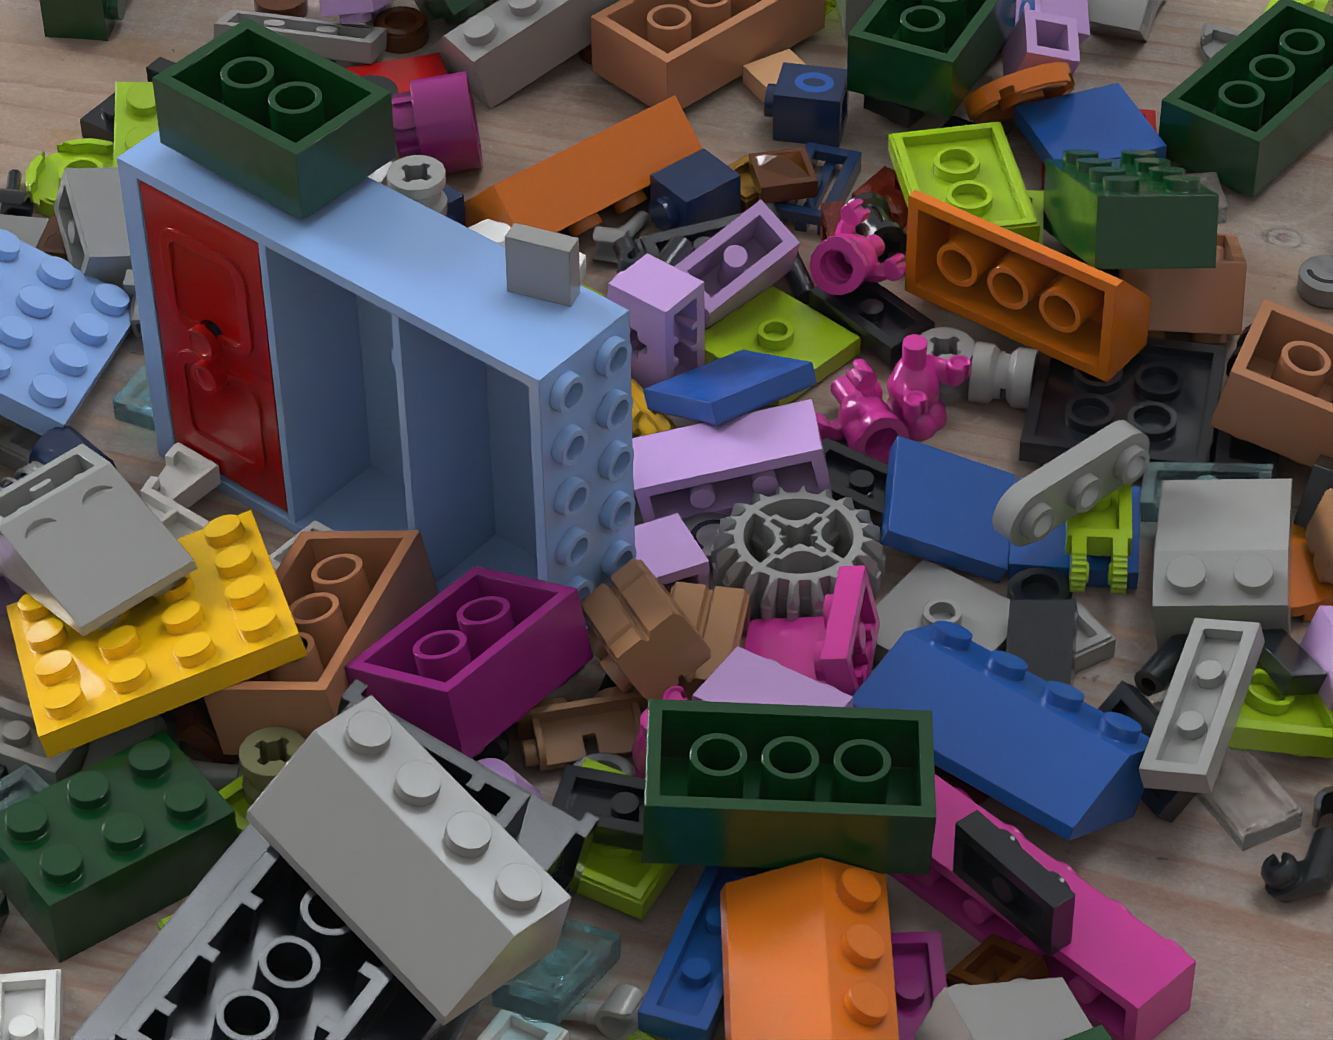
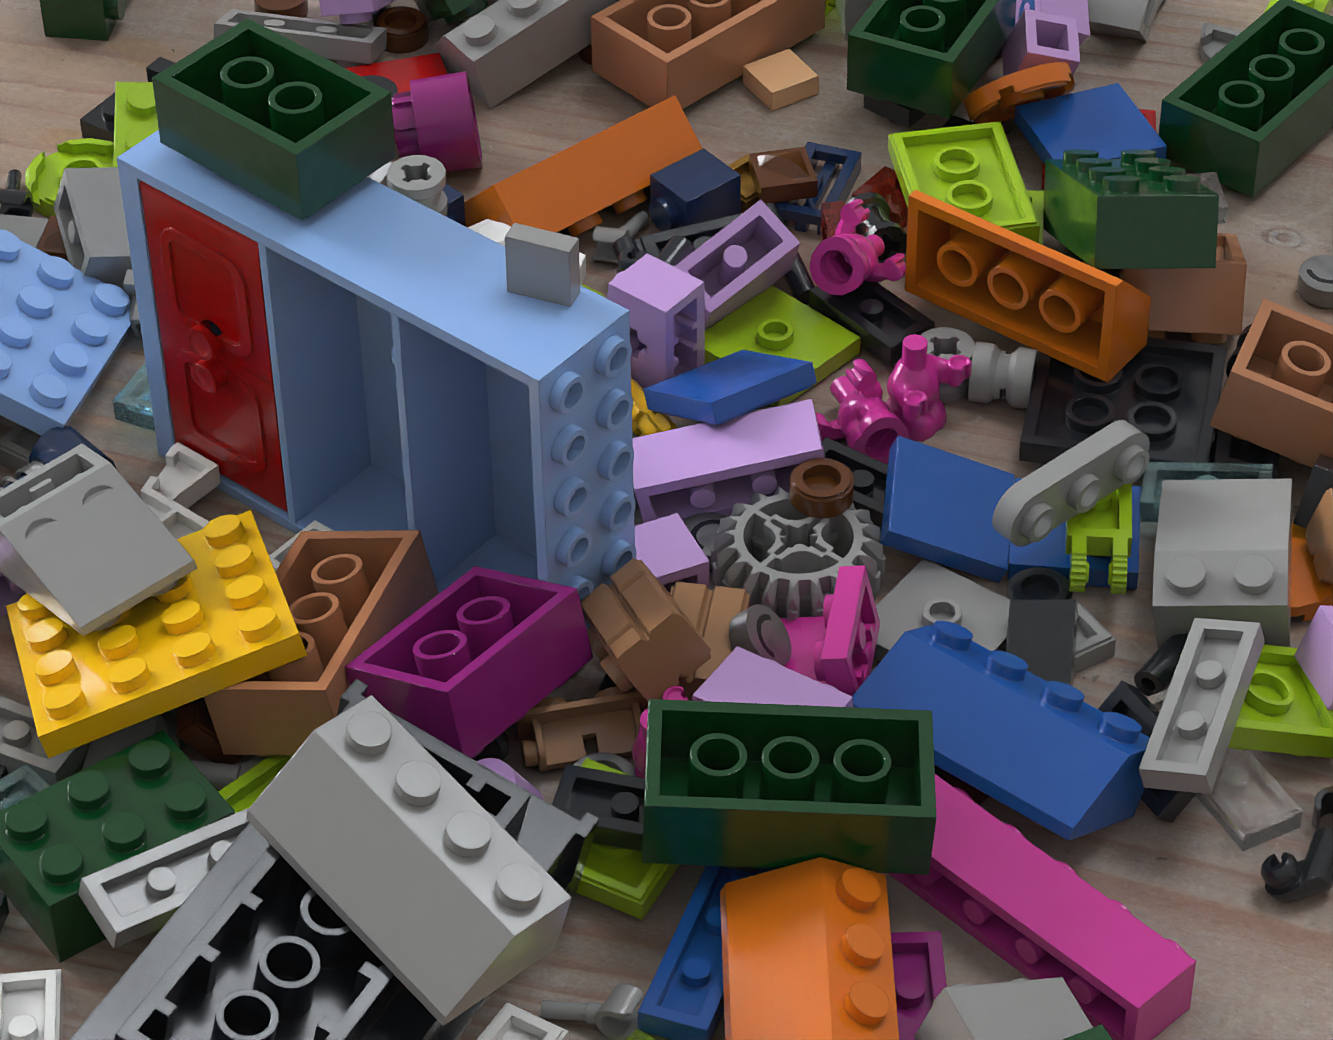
olive wheel [239,727,305,806] -> none
clear light blue plate [491,918,622,1026] -> none
dark blue brick [764,62,849,148] -> none
reddish brown tile [946,933,1050,987] -> none
black plate [953,810,1076,957] -> none
black piece [1259,628,1327,696] -> none
none -> light grey plate [78,808,250,949]
none -> flat silver tile [729,604,791,666]
none -> reddish brown tile [790,458,854,518]

